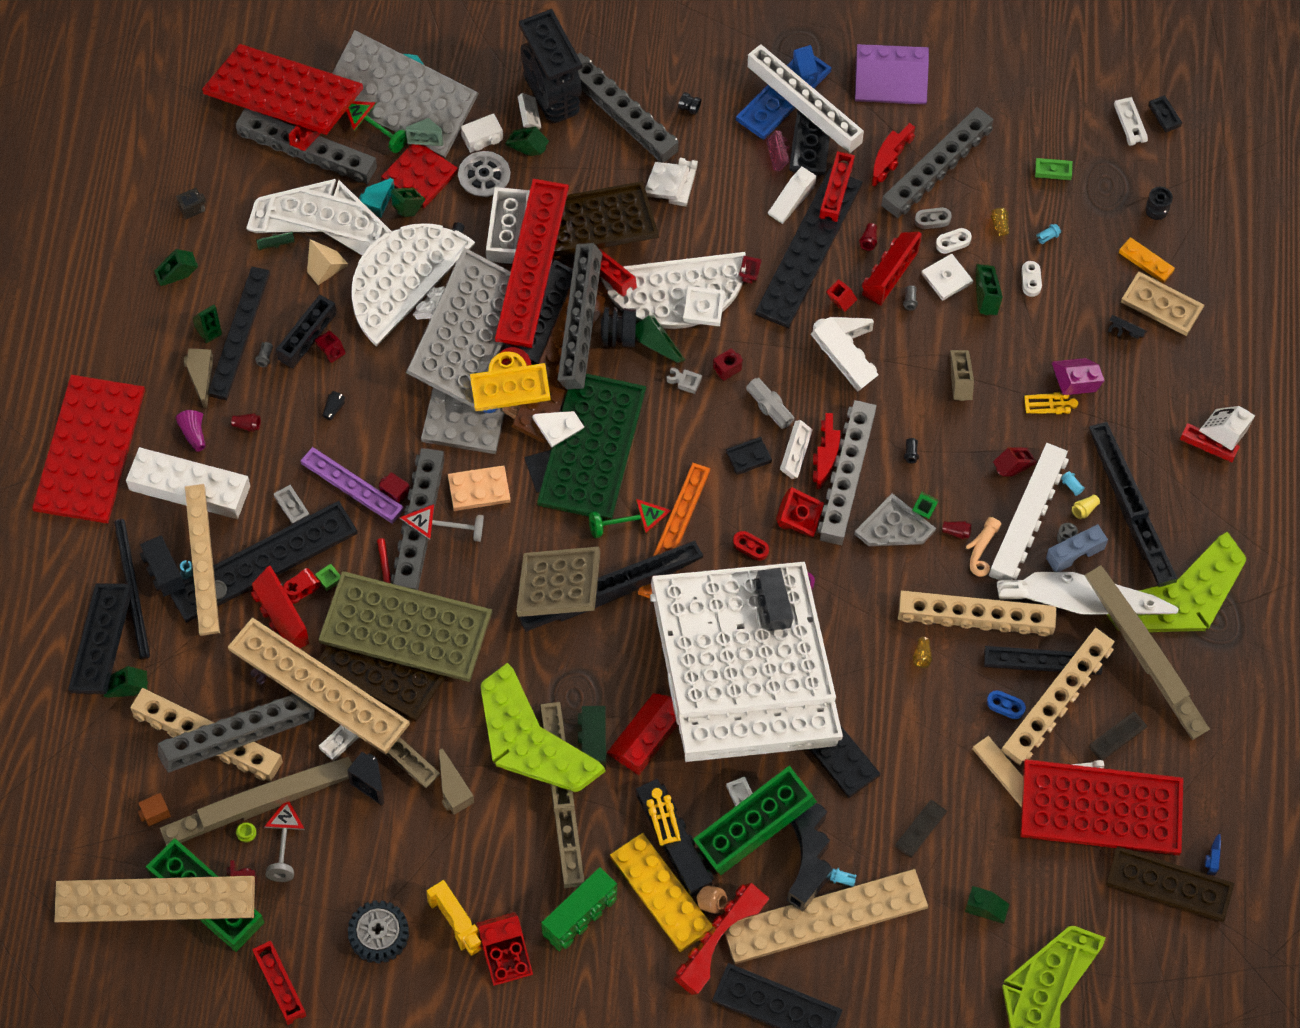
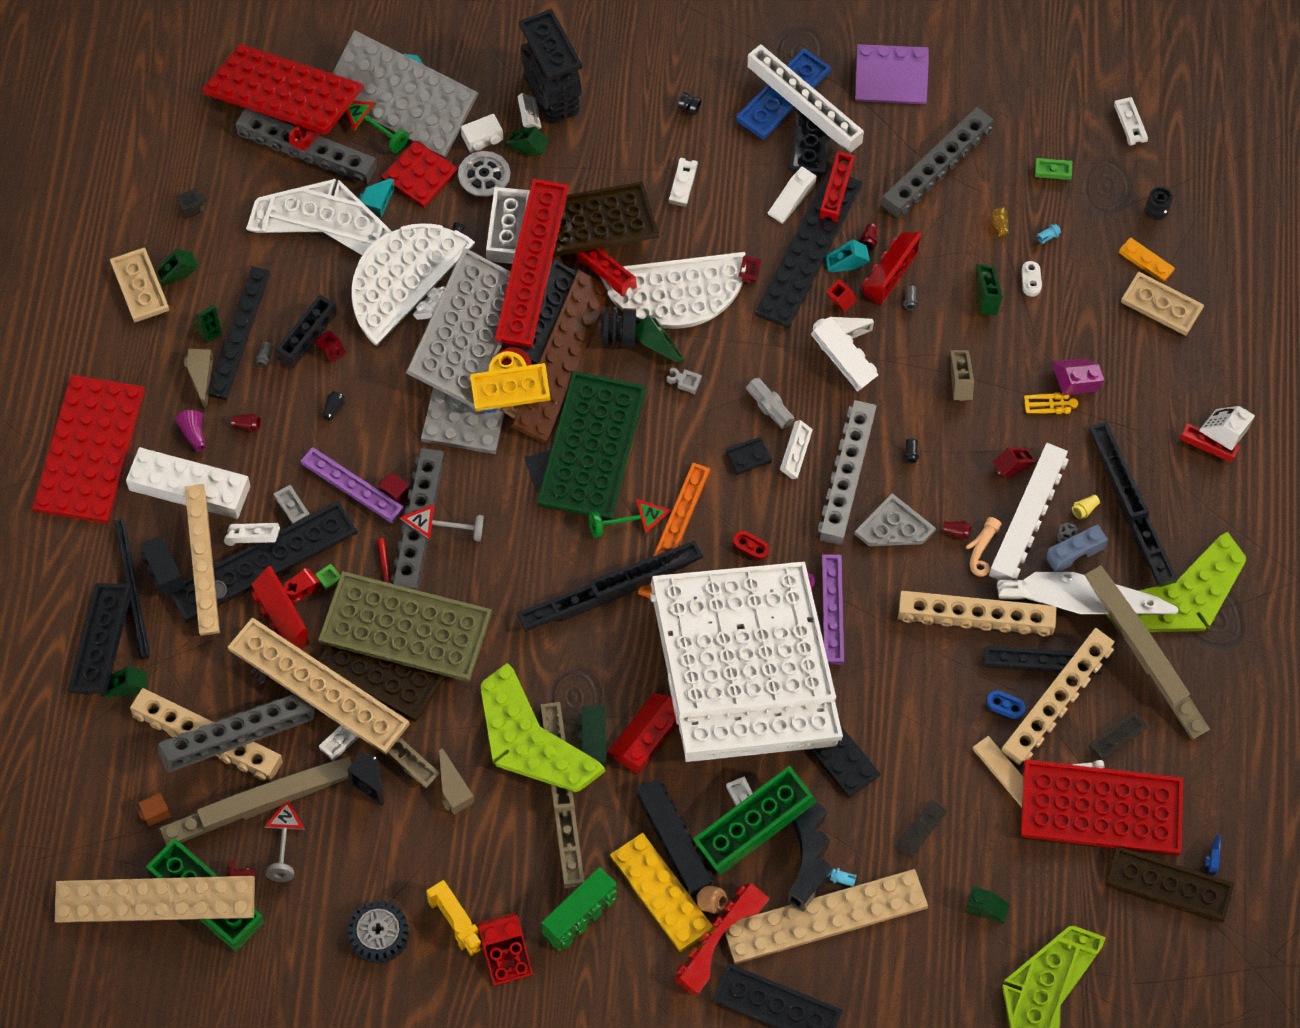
medium azure pin [180,560,194,580] -> none
lime plate [236,822,257,842] -> none
red piece [252,941,306,1025] -> none
clear green pin [256,231,295,251] -> none
tan slope [307,239,348,285] -> none
dark green slope [391,187,425,217] -> none
sand green slope [406,118,443,146] -> none
light nougat plate [448,465,510,511] -> none
dark tan plate [516,547,600,617] -> none
white wing [532,411,584,448] -> none
dark grey brick [558,243,602,389] -> none
dark grey brick [577,53,679,163] -> none
white plate [645,162,690,200] -> none
yellow piece [646,788,681,846] -> none
white plate [683,286,725,327] -> none
dark red brick [713,348,743,381] -> none
black brick [753,568,794,631] -> none
clear pink plate [766,130,789,171] -> none
red slope [776,487,824,537] -> none
blue slope [792,45,818,85] -> none
red slope [813,413,841,489] -> none
red slope [872,123,915,187] -> none
green brick [912,491,938,519] -> none
clear yellow cone [913,637,932,668] -> none
light grey plate [915,208,952,229] -> none
white plate [921,254,973,301] -> none
white plate [936,228,972,254] -> none
medium azure pin [1061,471,1085,496] -> none
black plate [1108,315,1147,339] -> none
black plate [1148,95,1182,133] -> none
none -> tan plate [110,247,170,323]
none -> white plate [224,523,280,546]
none -> medium lavender plate [822,555,844,665]
none -> teal slope [825,239,870,272]

